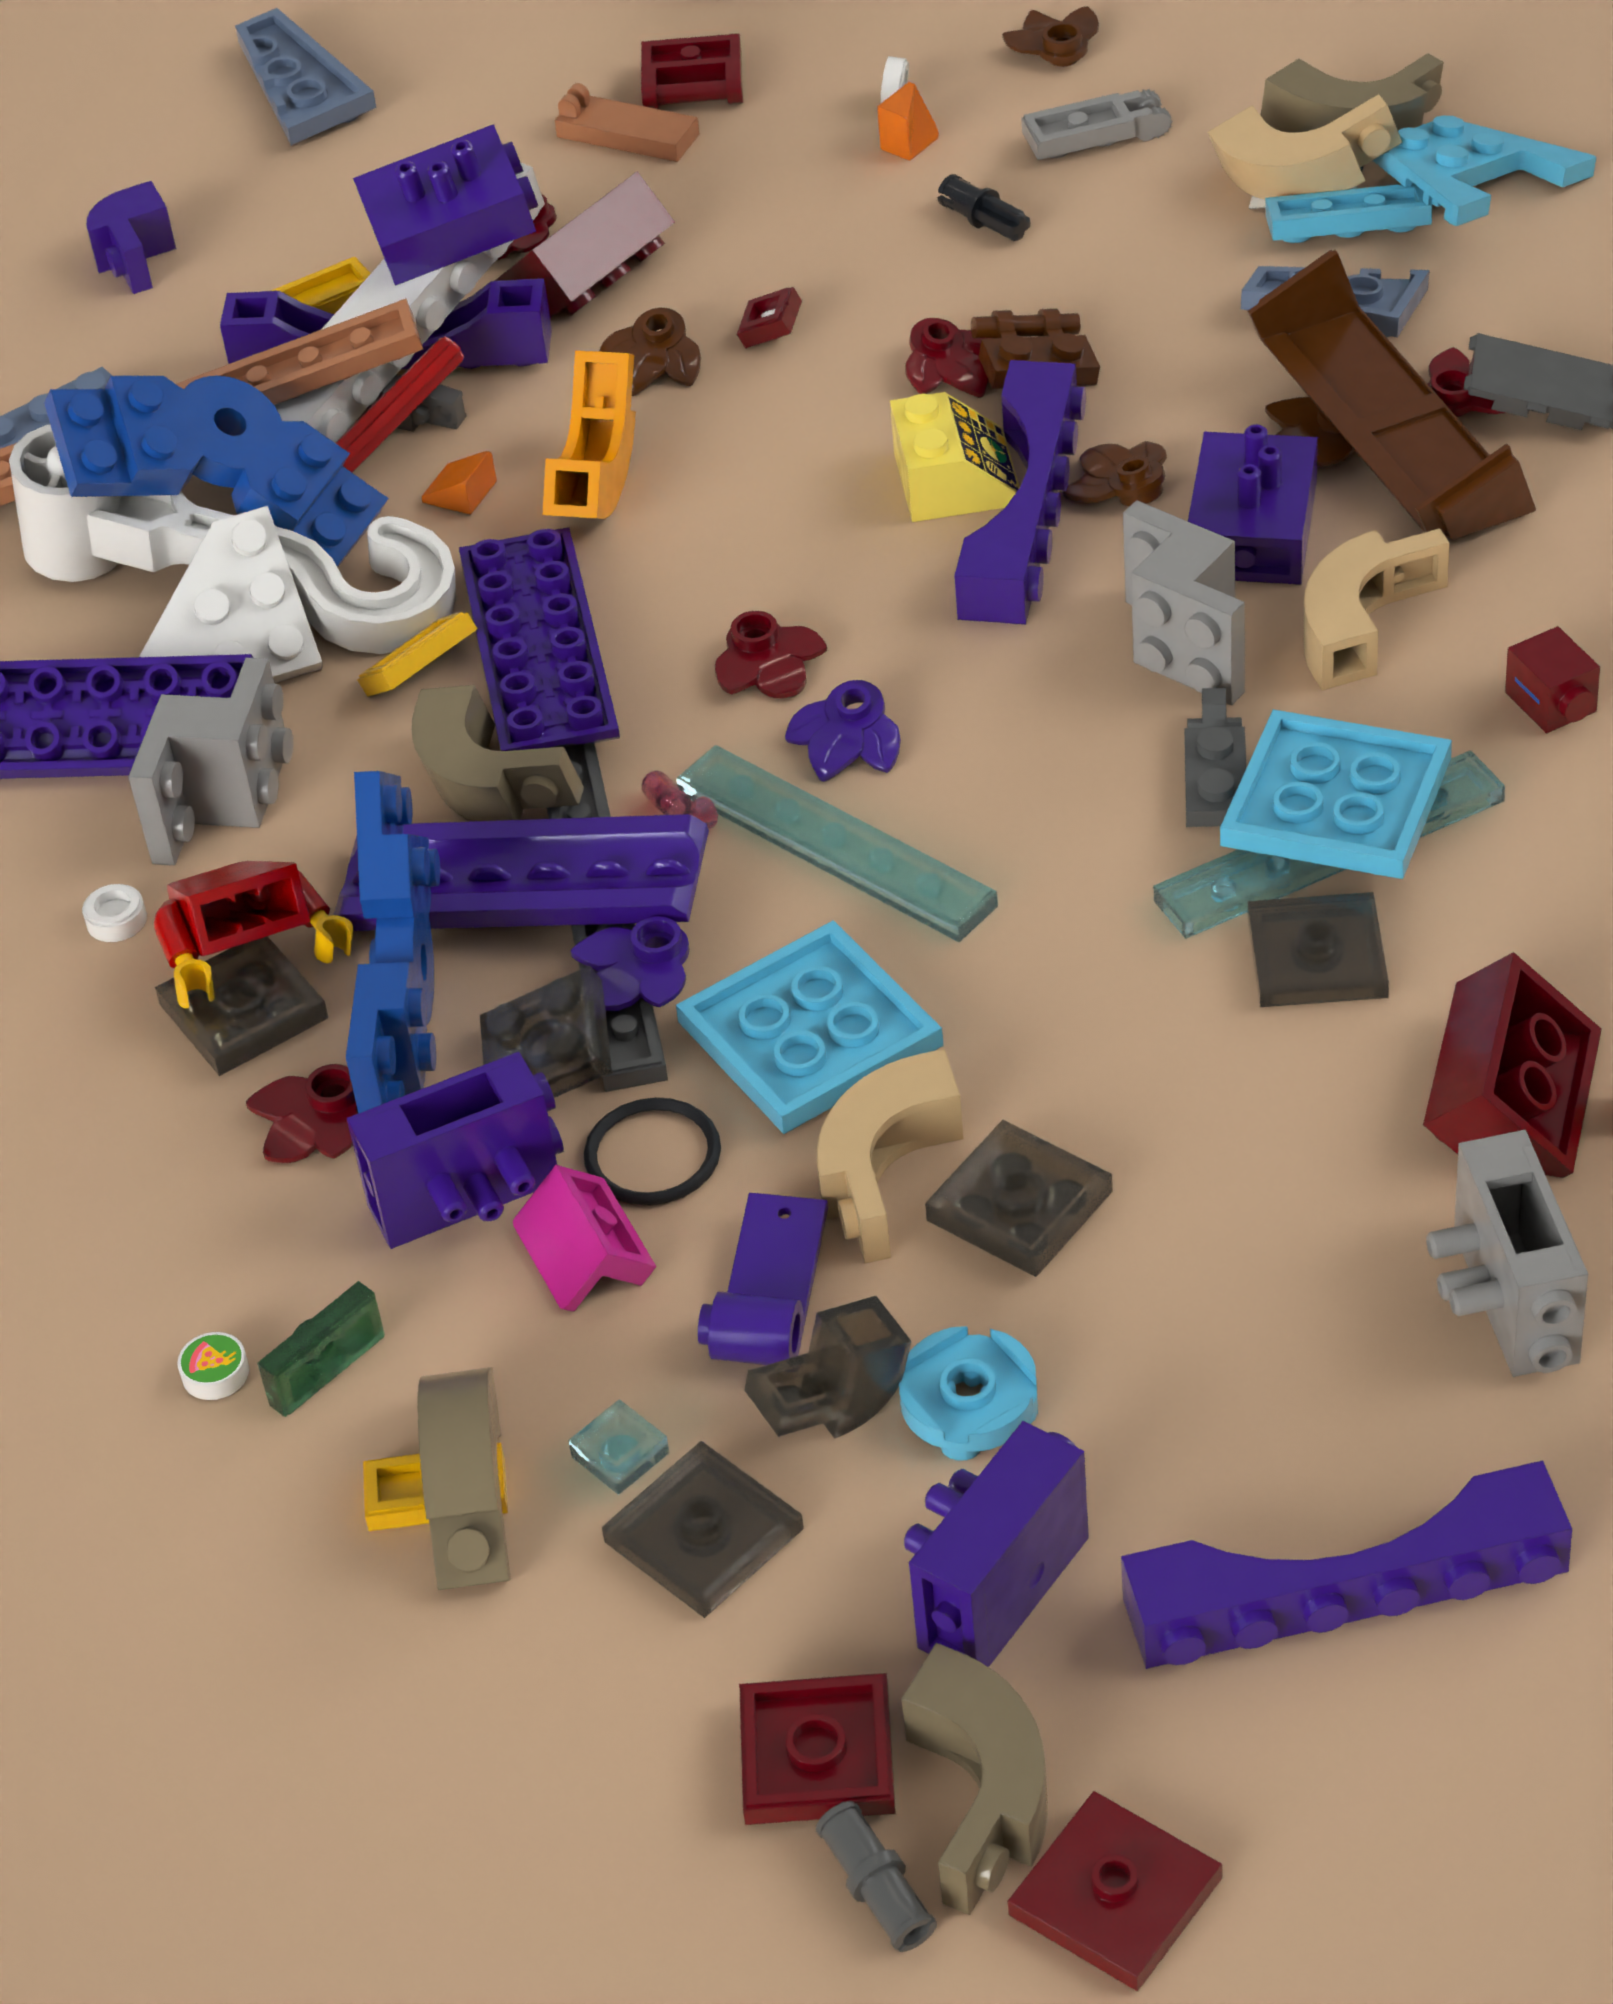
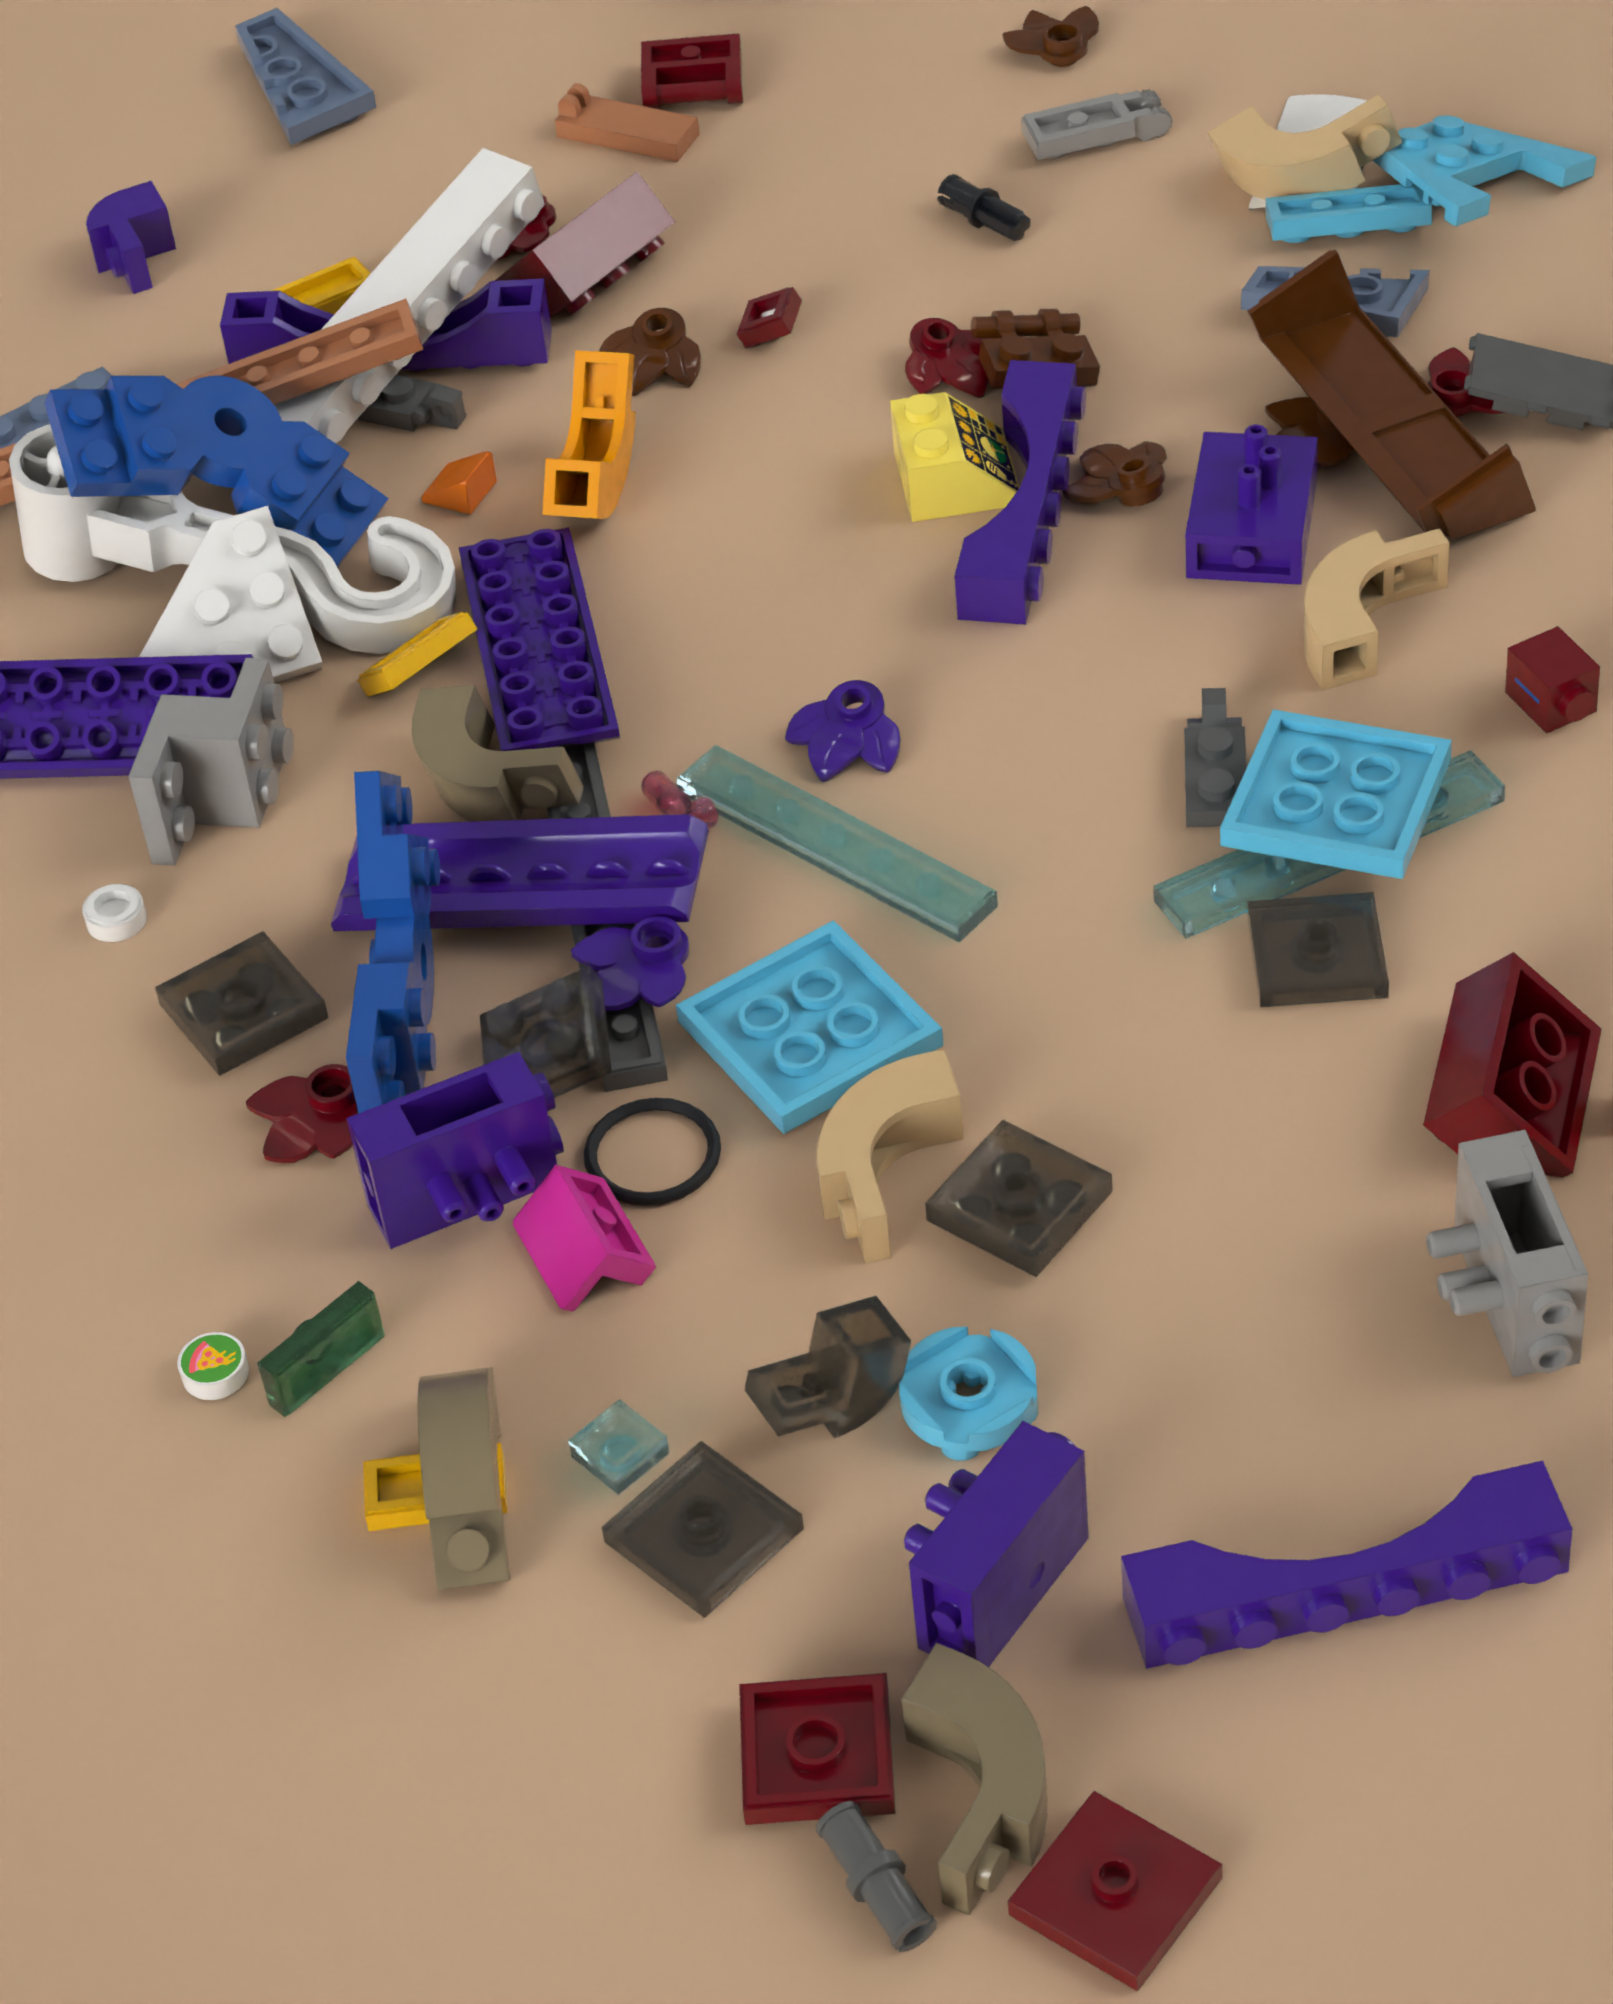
red torso [154,861,353,1008] -> none
red axle [336,336,464,473] -> none
dark purple piece [353,124,538,286] -> none
dark purple door [698,1192,828,1368] -> none
dark red plate [715,611,827,698] -> none
orange slope [877,82,939,161] -> none
white tile [880,56,909,104] -> none
light grey bracket [1123,500,1245,705] -> none
dark tan arch [1261,53,1444,133] -> none

